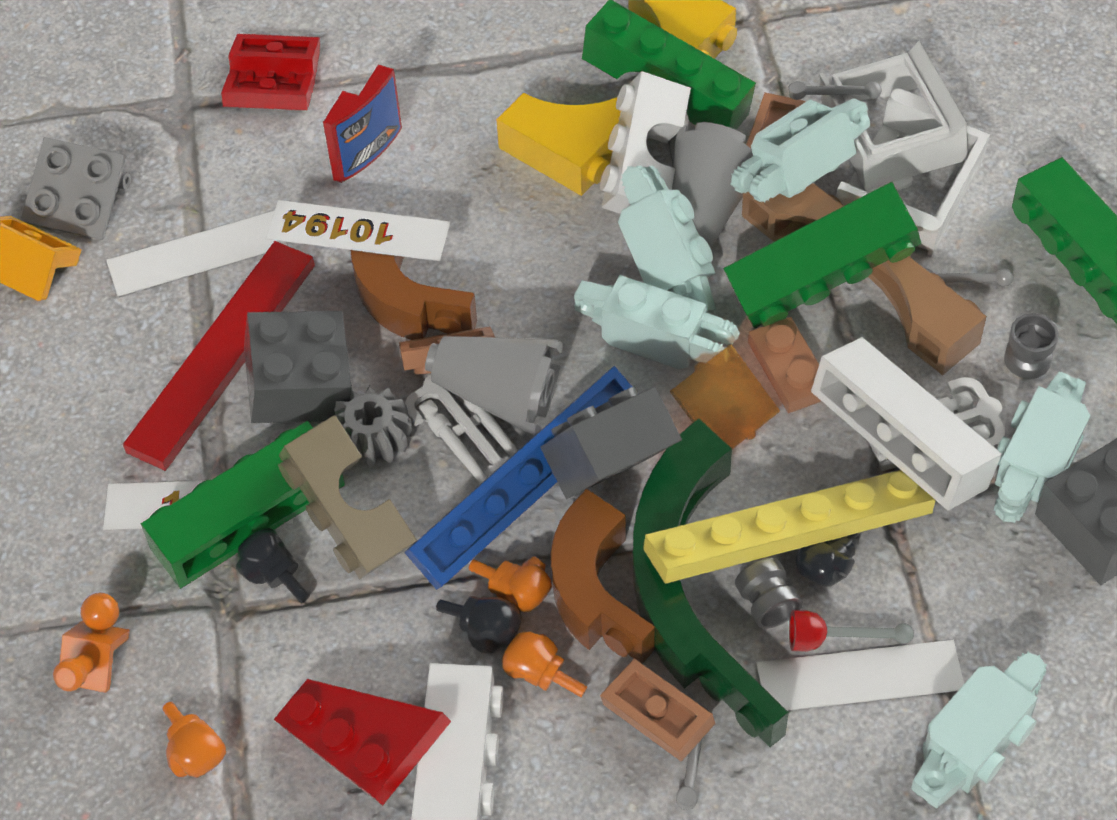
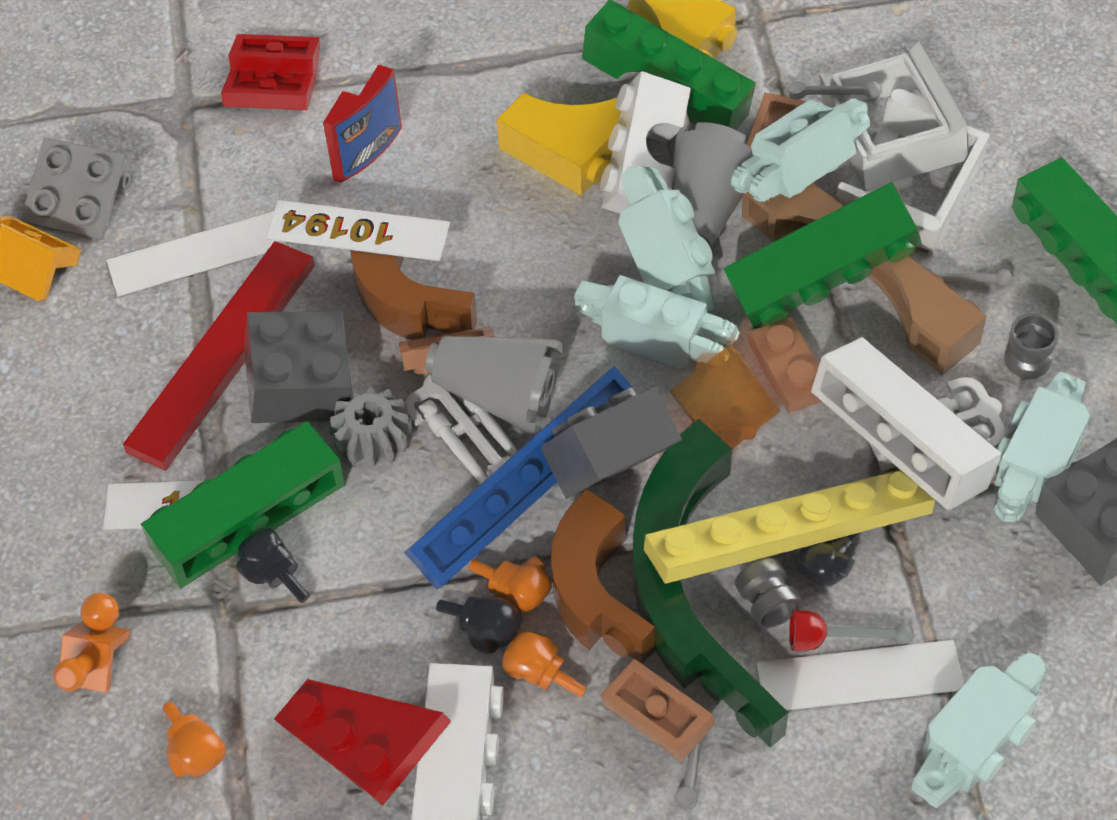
dark tan arch [278,415,417,579] -> none

